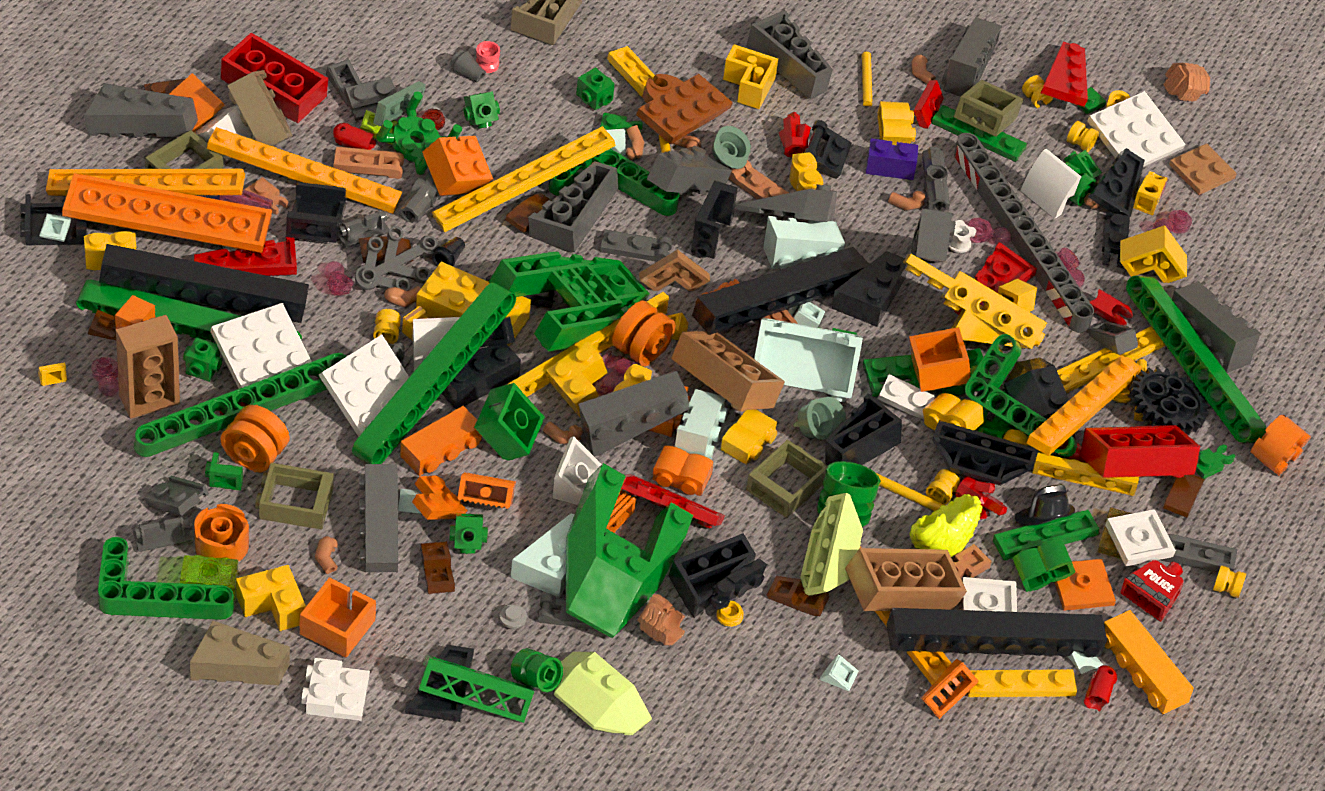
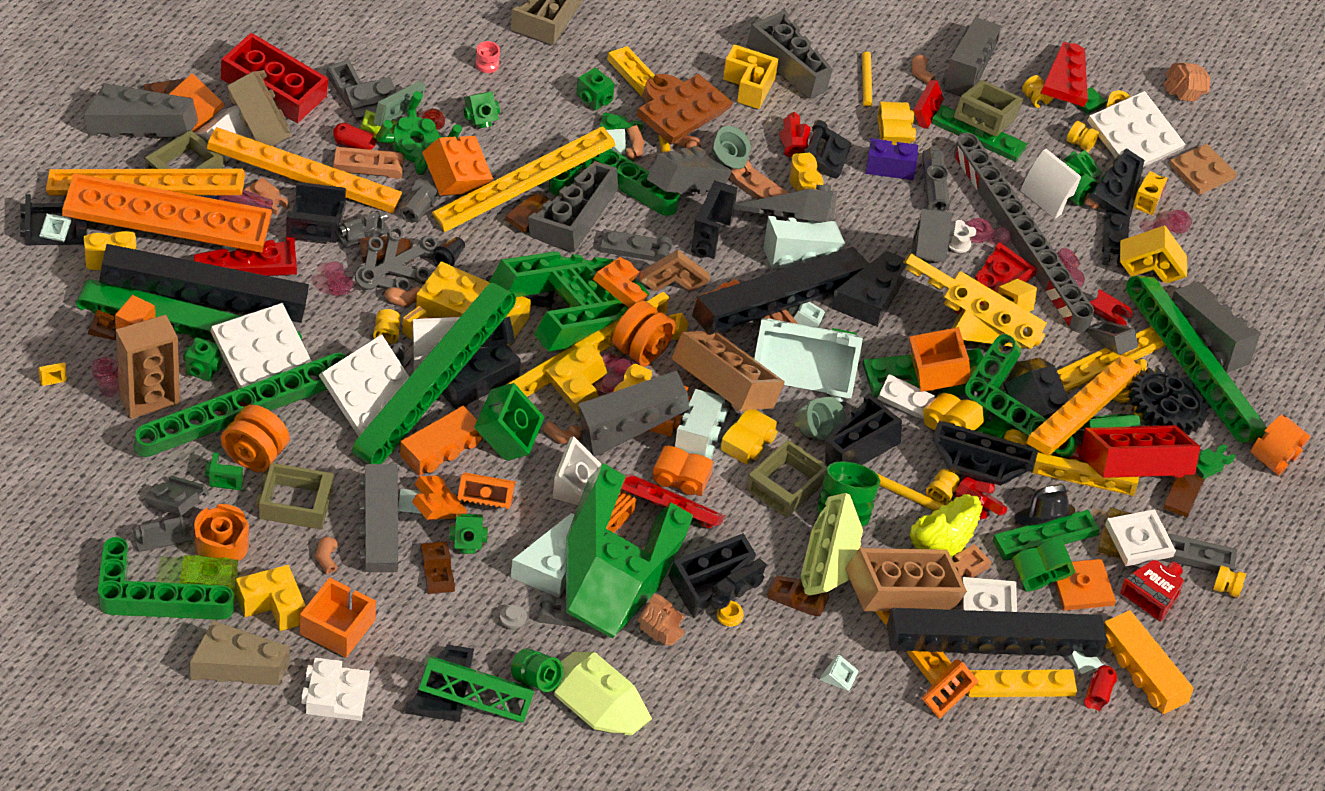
dark grey cone [450,50,486,82] -> none
nougat arm [888,191,926,211] -> none
none -> orange plate [593,257,647,308]
none -> green tile [1080,414,1140,429]

